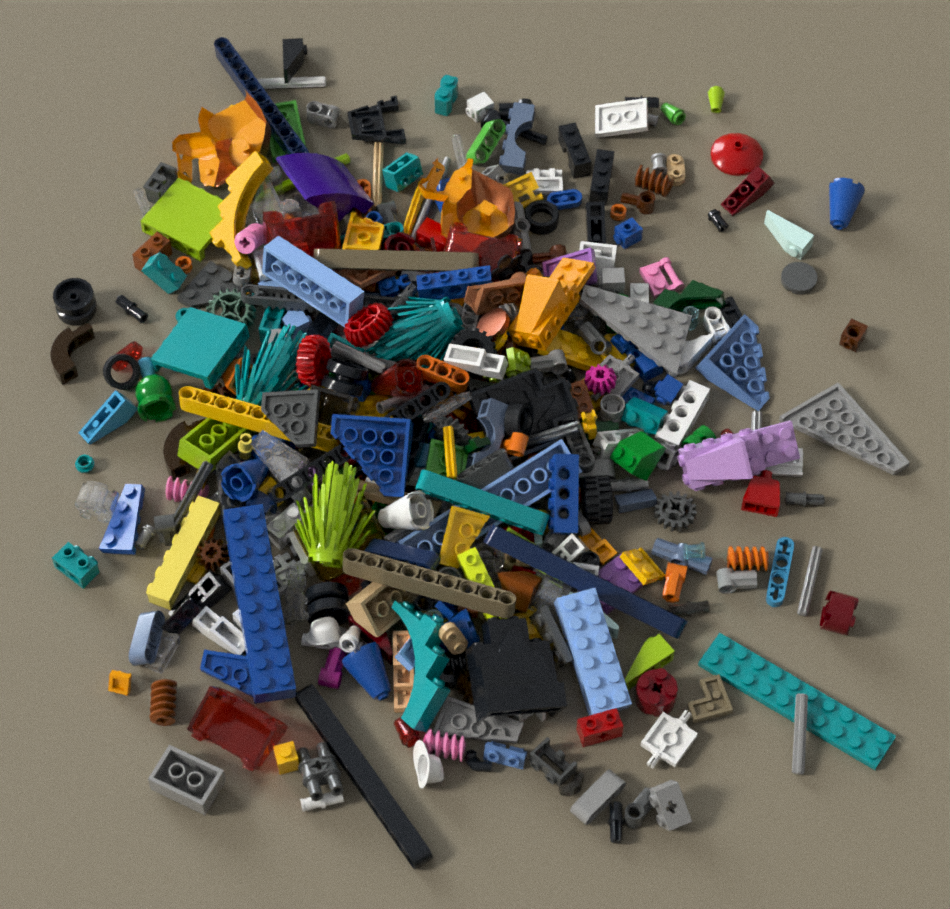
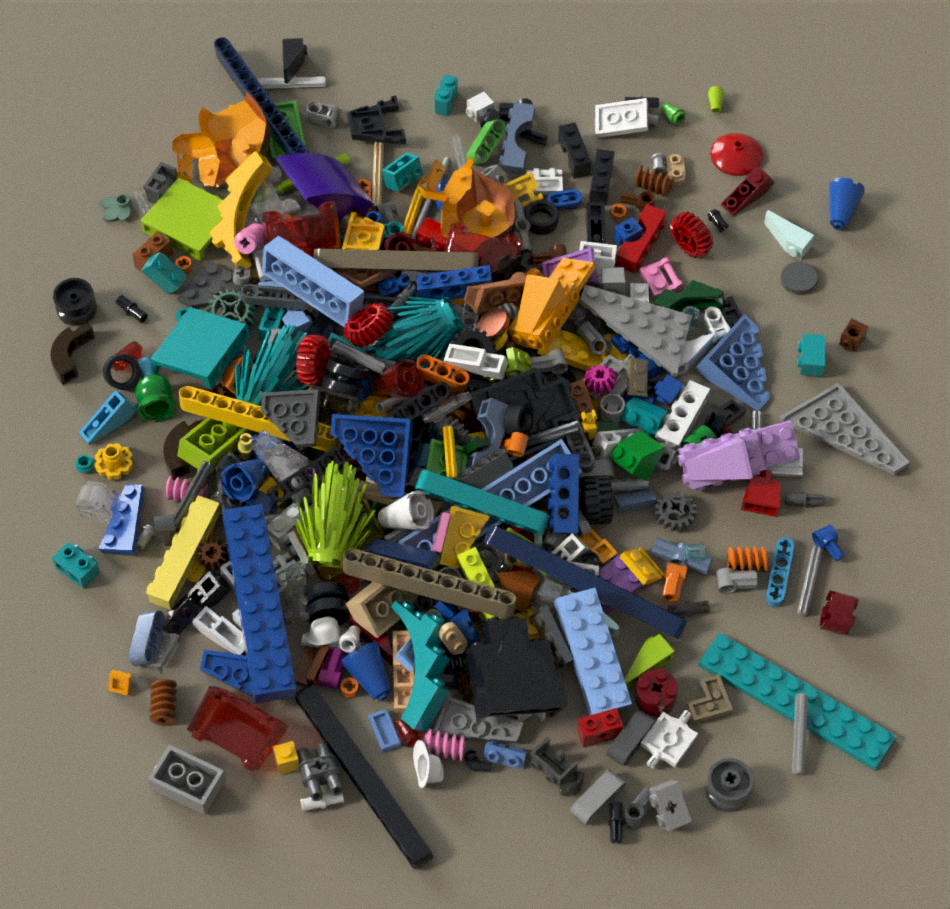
none -> yellow plant [95,443,133,480]
none -> sand green plate [98,194,132,221]
none -> dark orange panel [294,645,330,688]
none -> orange bush [340,678,359,698]
none -> medium blue tile [368,709,402,753]
none -> bright pink tile [432,512,450,554]
none -> dark grey beam [606,709,657,766]
none -> red arch [615,204,667,274]
none -> dark tan plate [627,358,648,398]
none -> red gear [670,211,714,259]
none -> black bracket [703,399,747,438]
none -> dark grey wheel [705,758,754,812]
none -> teal brick [797,334,825,376]
none -> blue axle [812,525,845,561]

